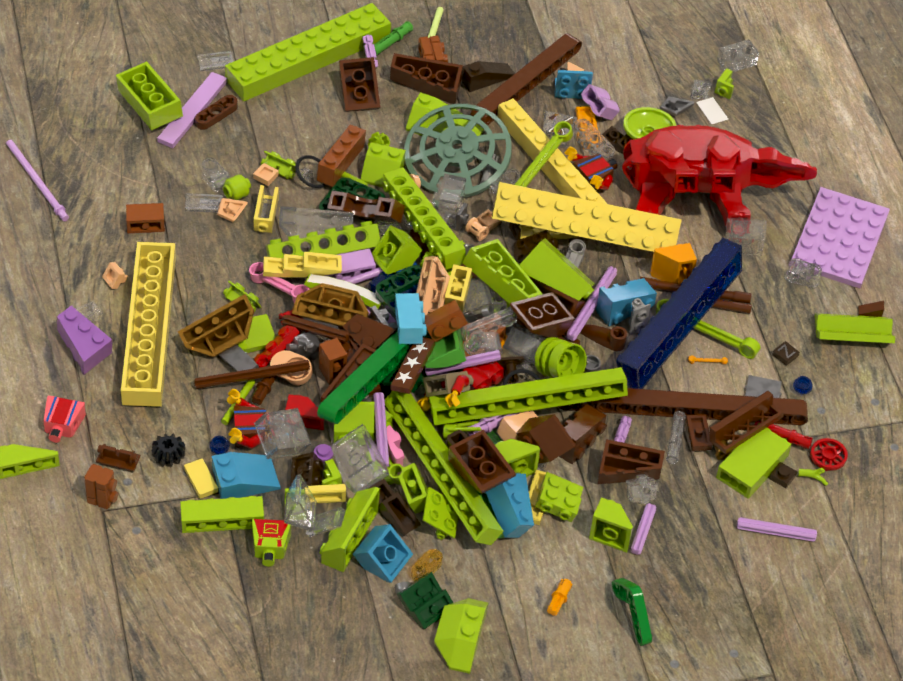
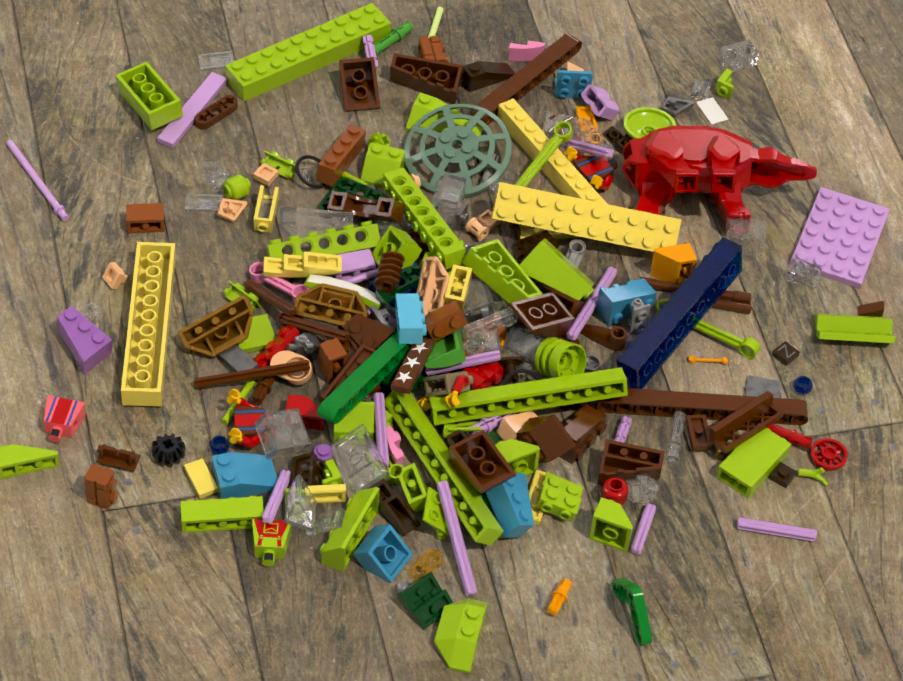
none -> reddish brown axle [244,279,297,316]
none -> lavender axle [262,470,291,524]
none -> reddish brown piece [375,251,405,293]
none -> lavender axle [437,481,477,596]
none -> bright pink slope [508,41,545,61]
none -> lavender axle [567,139,614,159]
none -> red head [601,477,629,506]

